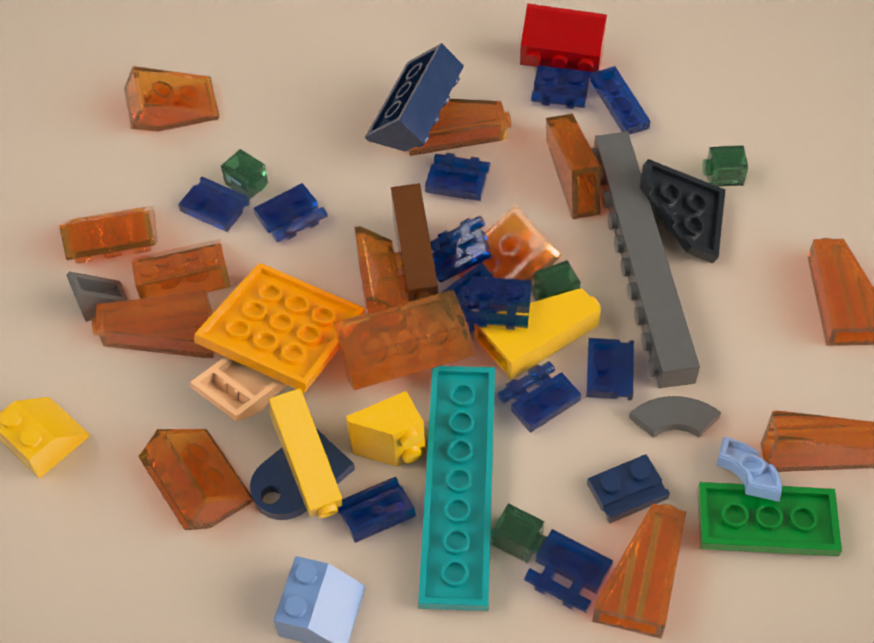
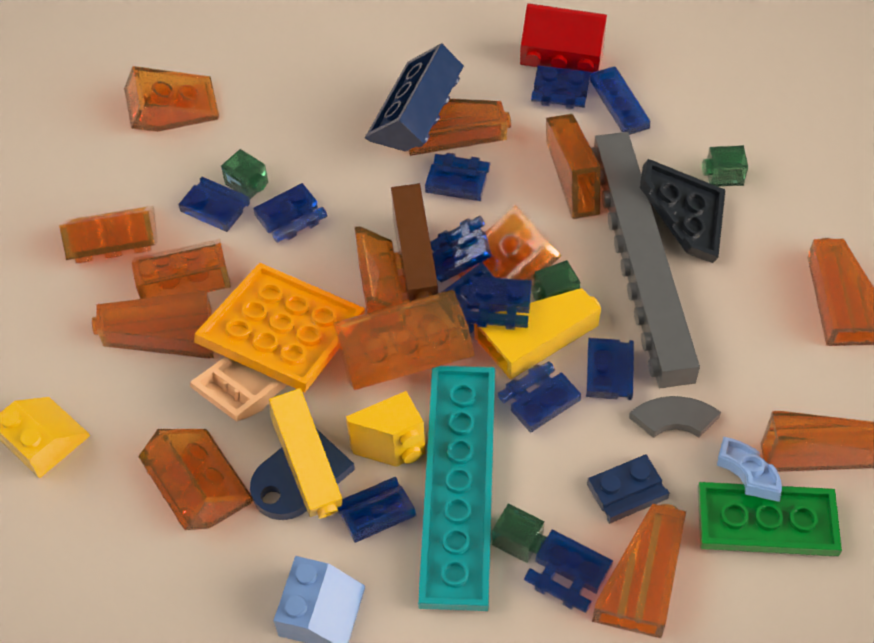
dark grey slope [66,271,129,322] -> none

